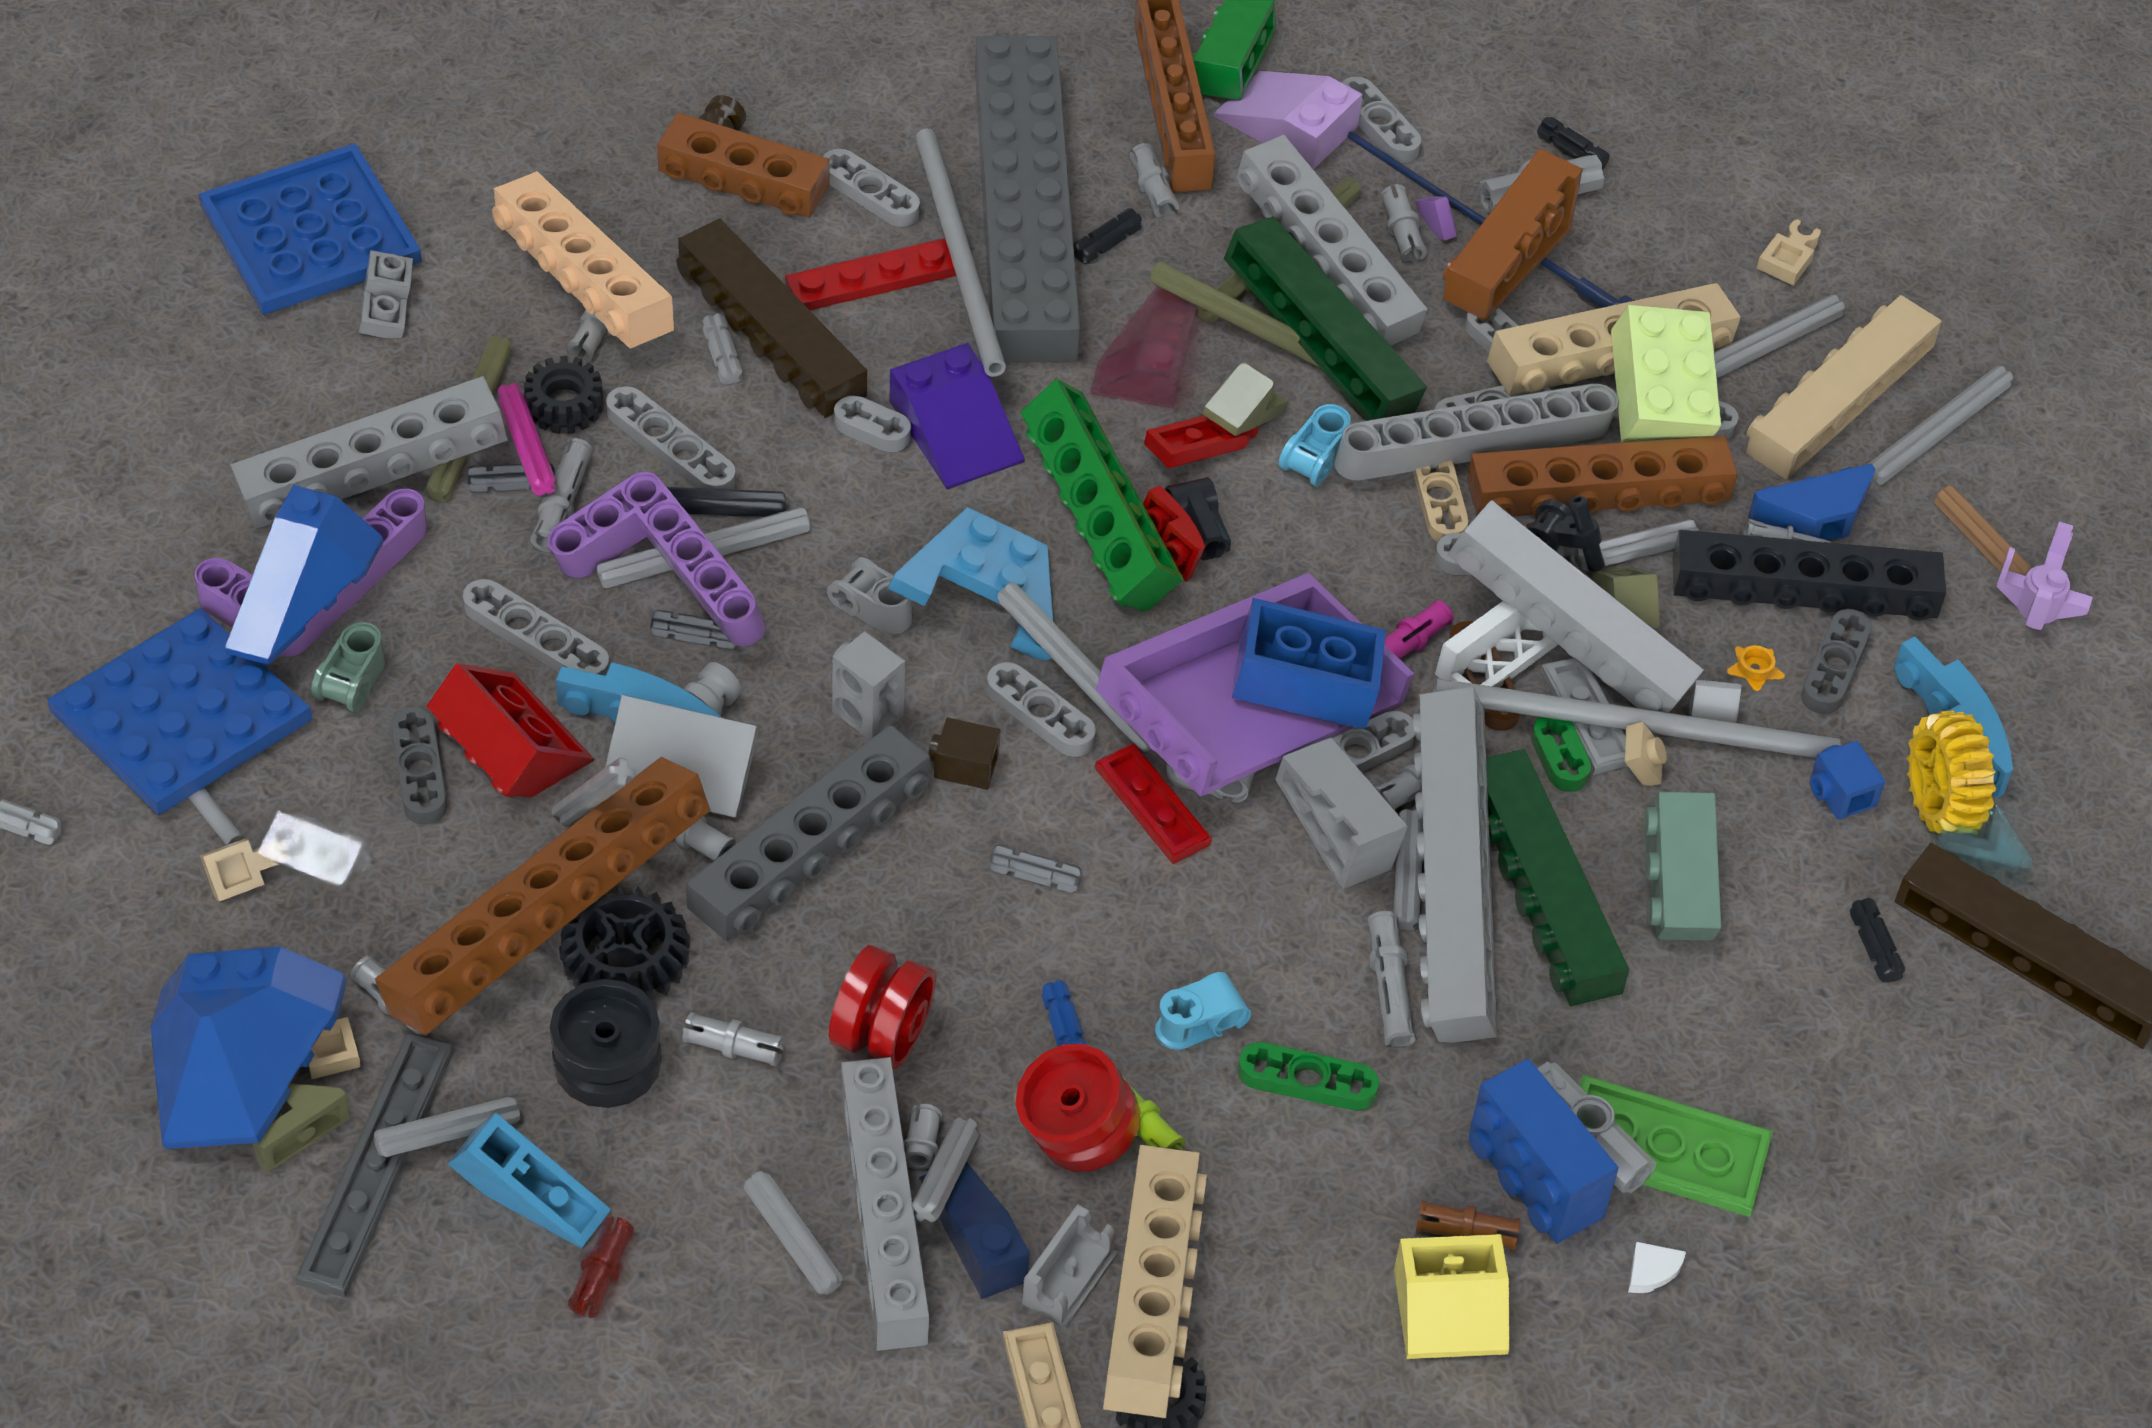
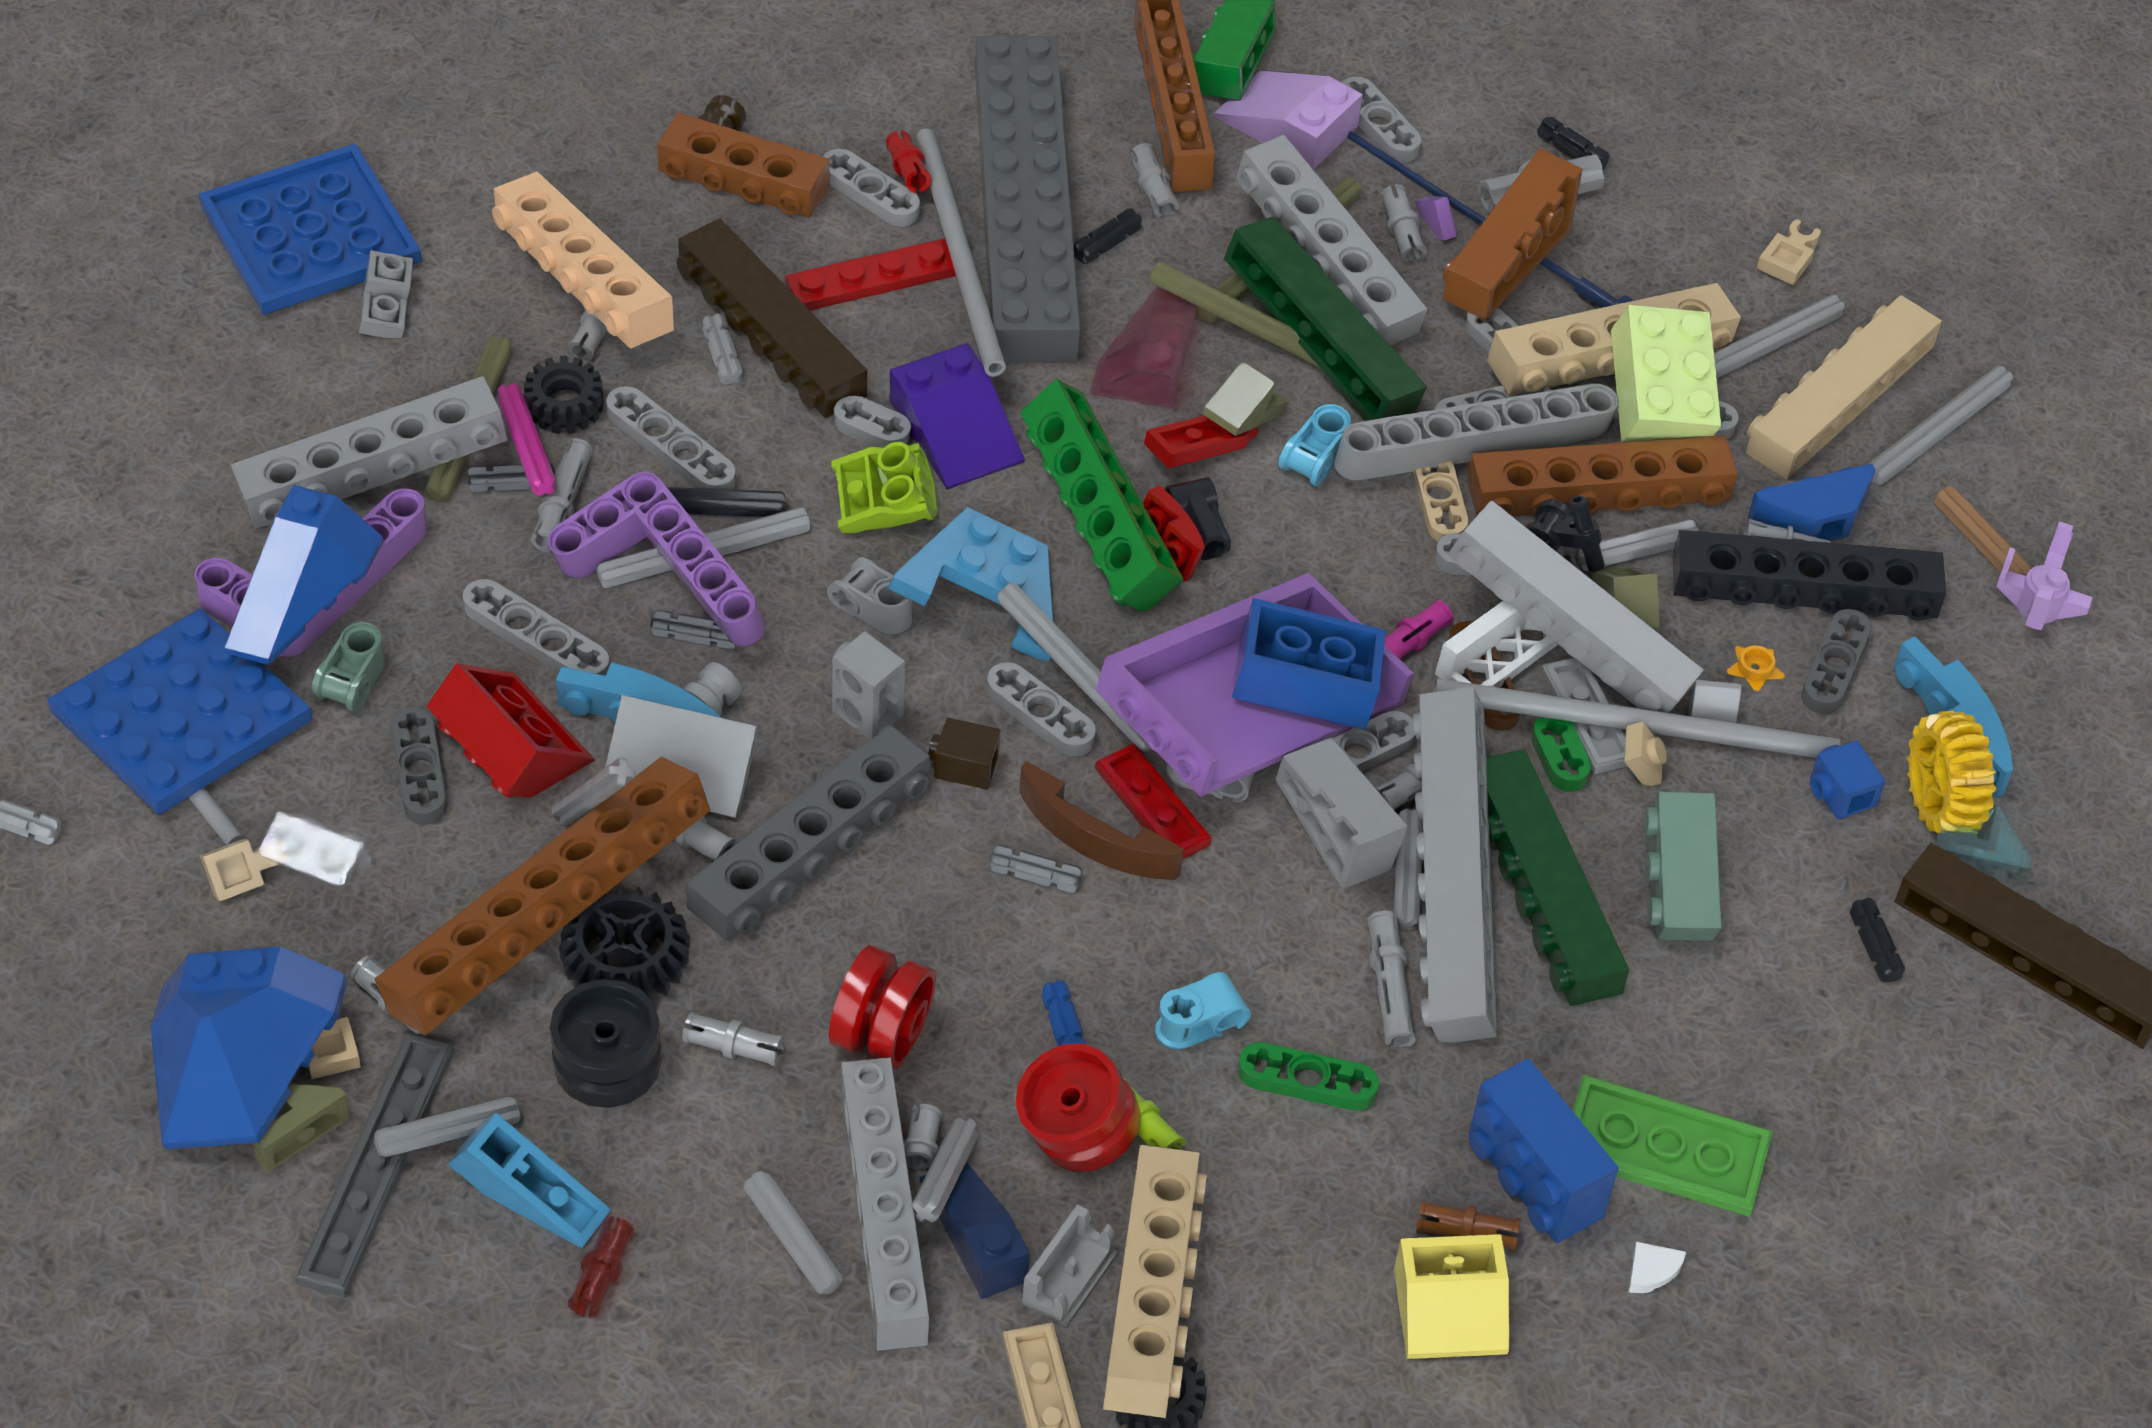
light grey piece [1537,1061,1656,1193] -> none
none -> lime slope [831,442,938,533]
none -> red pin [886,130,932,193]
none -> reddish brown slope [1020,761,1184,880]

